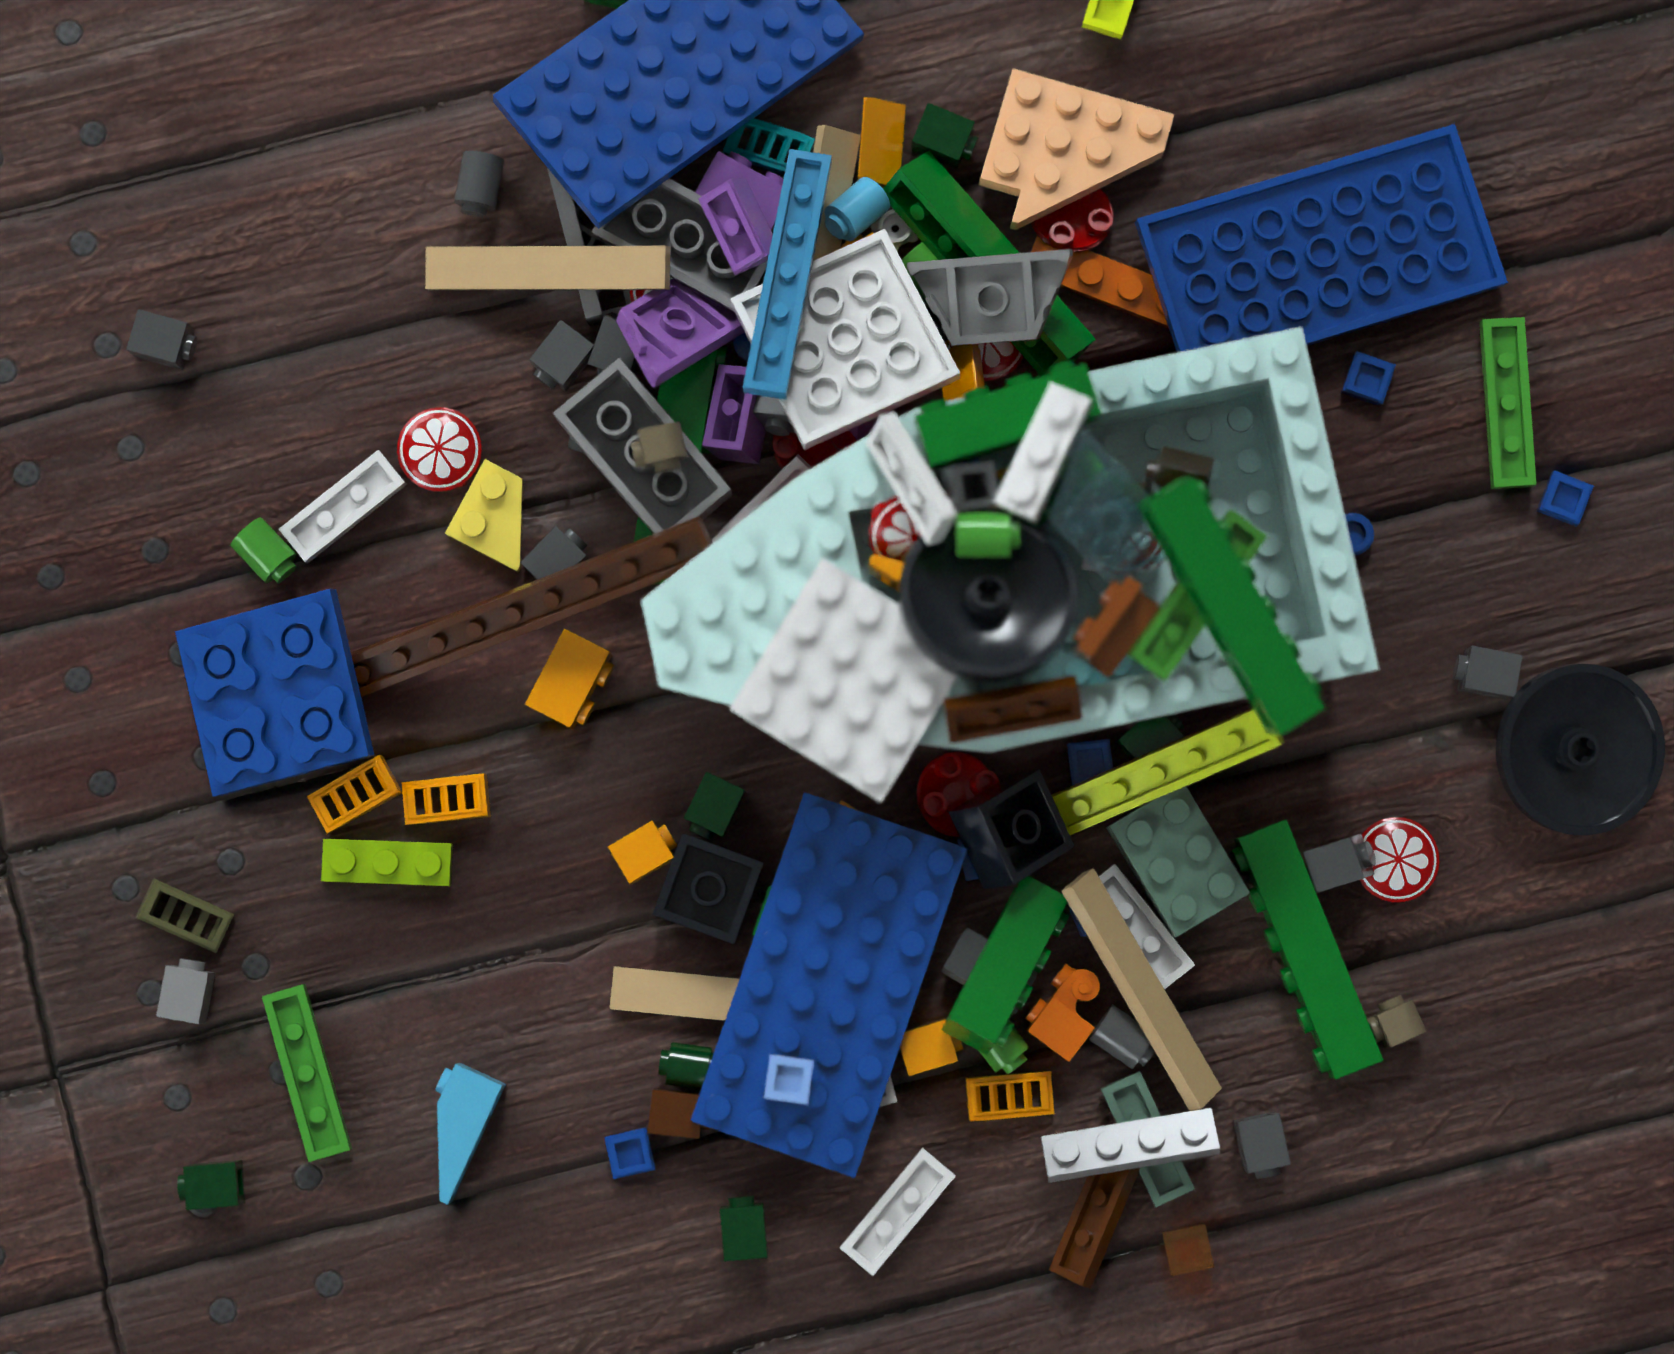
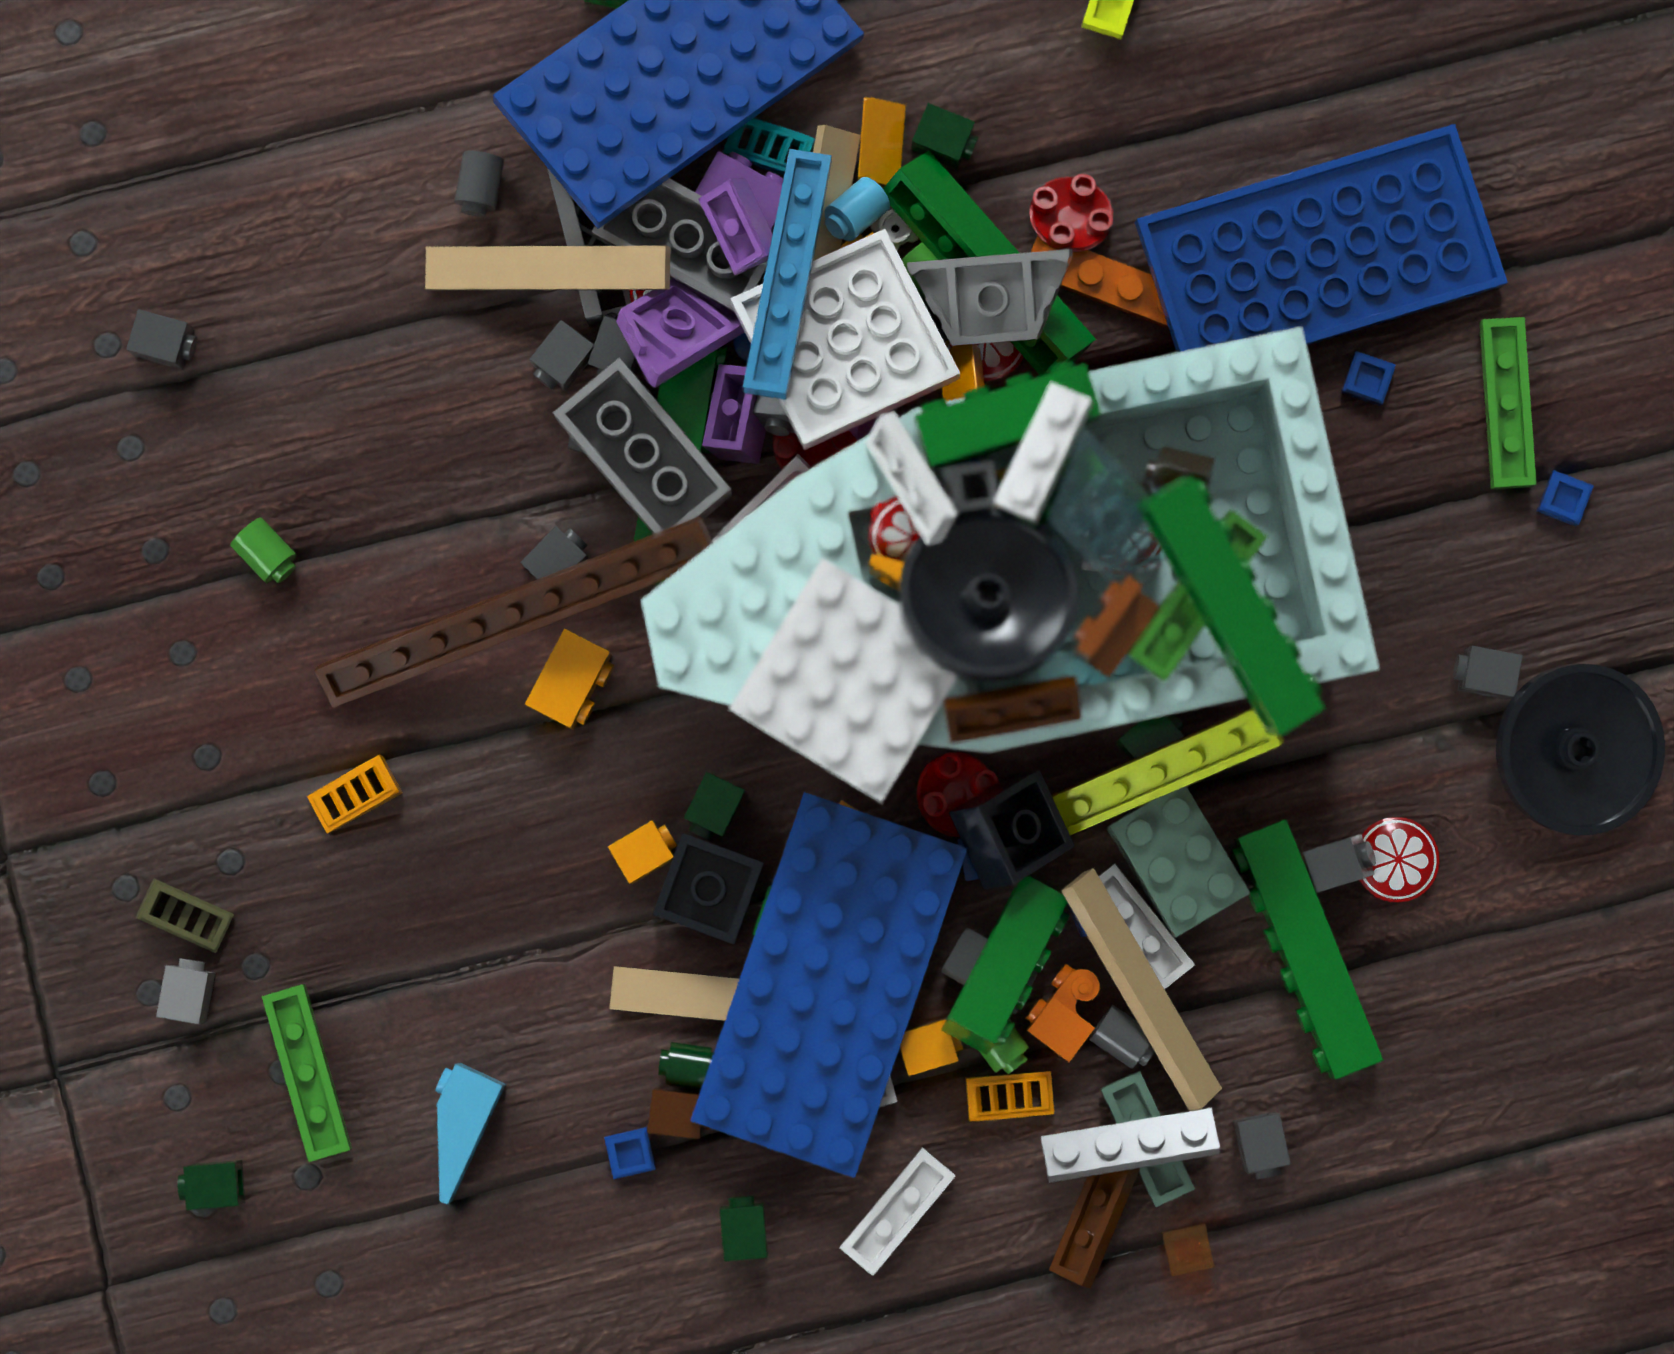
blue piece [175,589,375,797] -> none
white plate [279,450,407,564] -> none
lime plate [321,839,453,886] -> none
dish [397,407,482,491] -> none
light orange slope [401,773,491,825] -> none
light yellow wing [445,459,524,573] -> none
dark tan plate [631,422,688,473] -> none
light blue plate [764,1054,814,1104] -> none
bright green brick [956,512,1020,557] -> none
light nougat wing [979,69,1174,230] -> none
blue tile [1066,739,1113,786] -> none
blue tile [1345,513,1374,556] -> none
dark tan plate [1367,995,1427,1048] -> none

